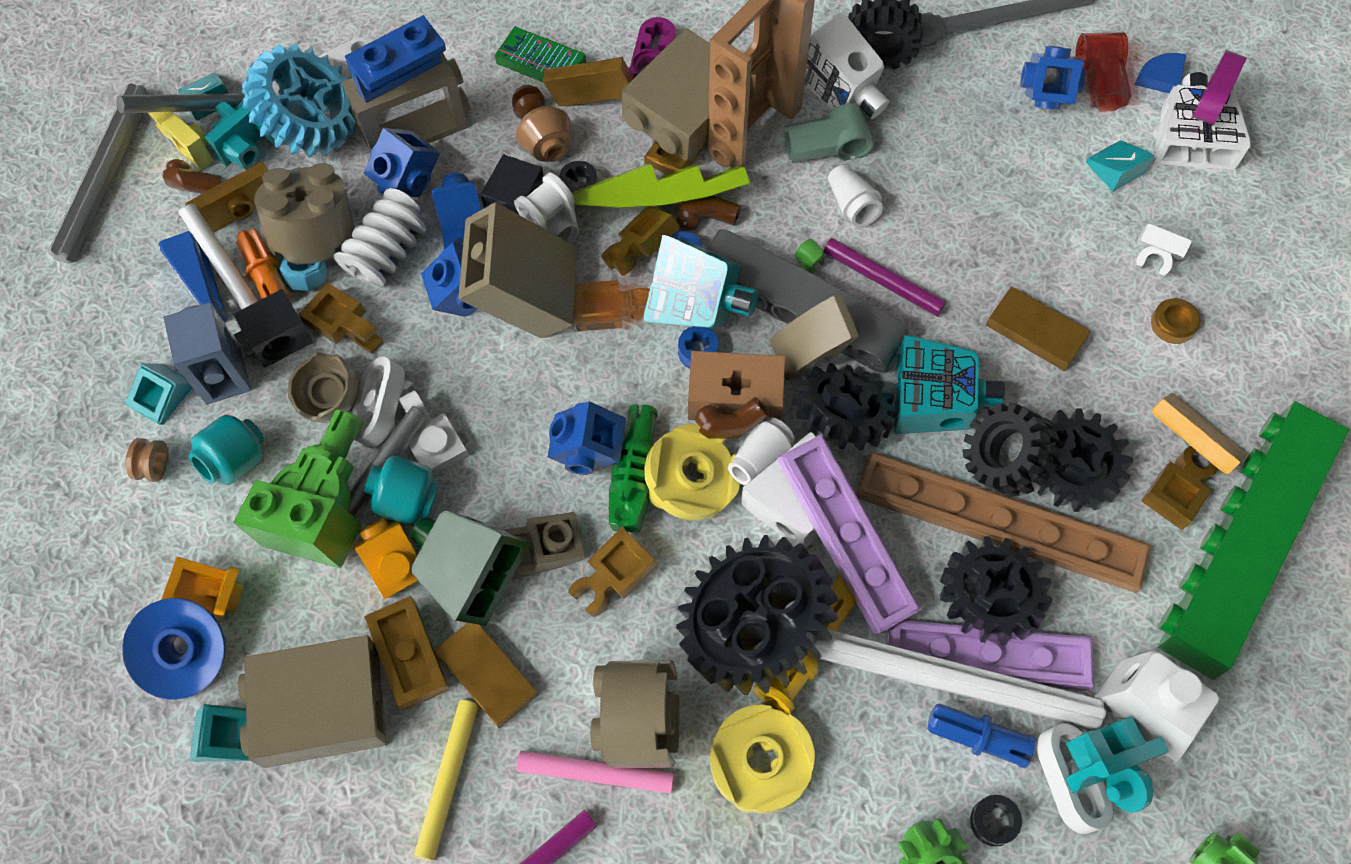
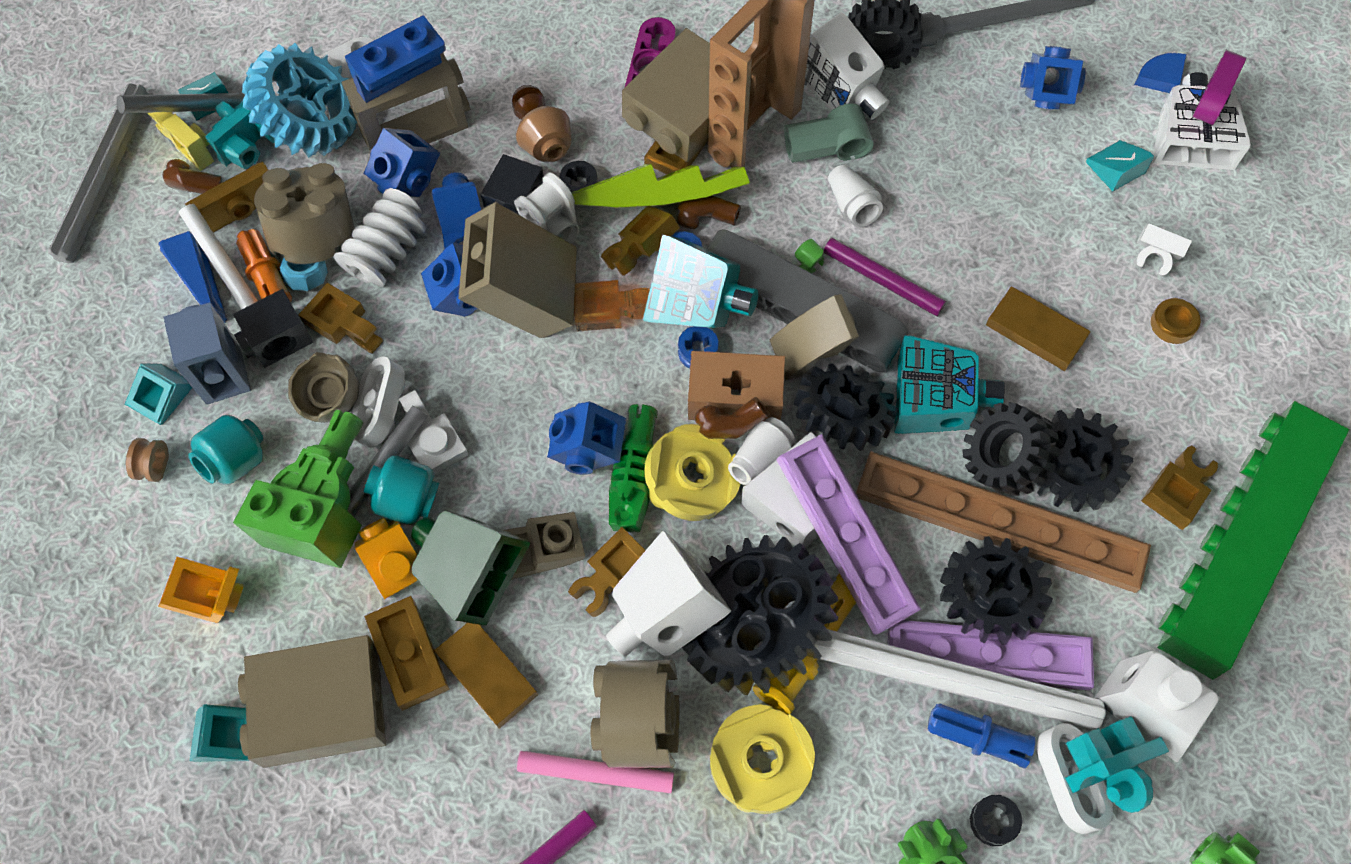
blue dish [122,598,226,700] -> none
light yellow bar [414,700,479,861] -> none
green tile [495,26,586,82] -> none
pearl gold tile [543,57,634,107] -> none
clear red piece [1075,32,1132,112] -> none
tile [1152,393,1248,475] -> none
none -> white torso [606,531,731,657]

